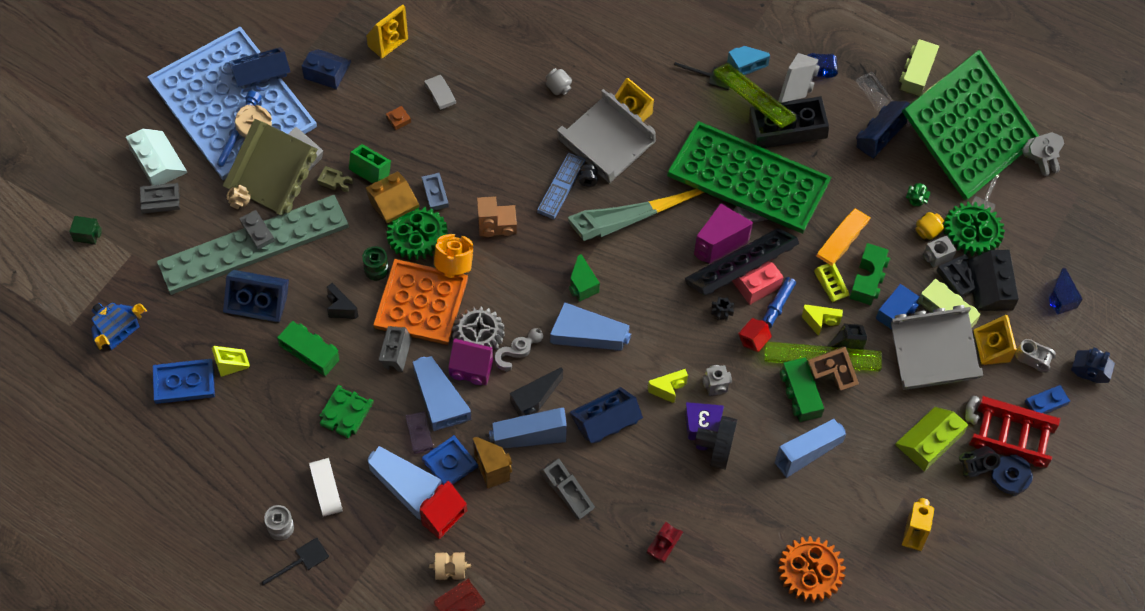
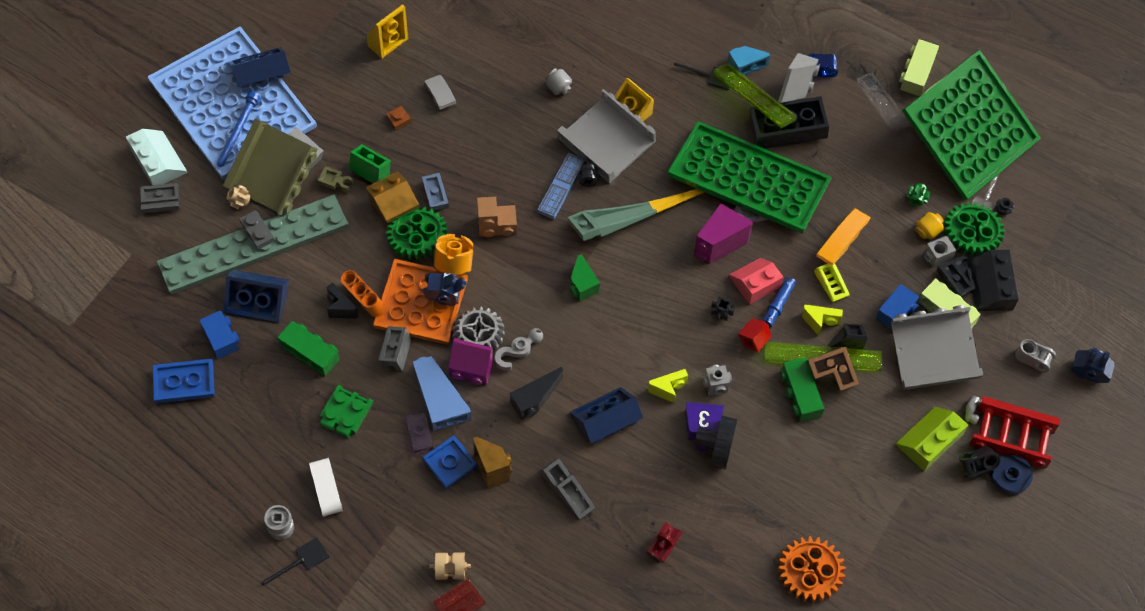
dark green brick [69,216,102,245] -> none
torso [91,303,147,350] -> none
neon yellow slope [212,346,250,377] -> none
tan tile [235,105,272,138] -> none
dark blue slope [302,49,351,89] -> none
dark green wheel [362,246,389,281] -> none
light blue slope [368,446,441,520] -> none
red slope [420,481,467,540] -> none
medium blue slope [489,408,567,448] -> none
medium blue slope [550,303,631,350] -> none
black plate [685,228,799,295] -> none
medium blue slope [775,419,846,478] -> none
green arch [849,243,890,305] -> none
dark blue slope [856,101,910,159] -> none
yellow torso [902,498,934,551] -> none
yellow slope [973,315,1017,365] -> none
light grey hinge [1022,132,1064,176] -> none
blue plate [1025,385,1070,414] -> none
clear blue slope [1049,268,1083,315] -> none
none -> blue brick [200,311,240,359]
none -> orange beam [341,270,385,317]
none -> dark blue hinge [423,273,466,306]
none -> black plate [996,198,1014,215]

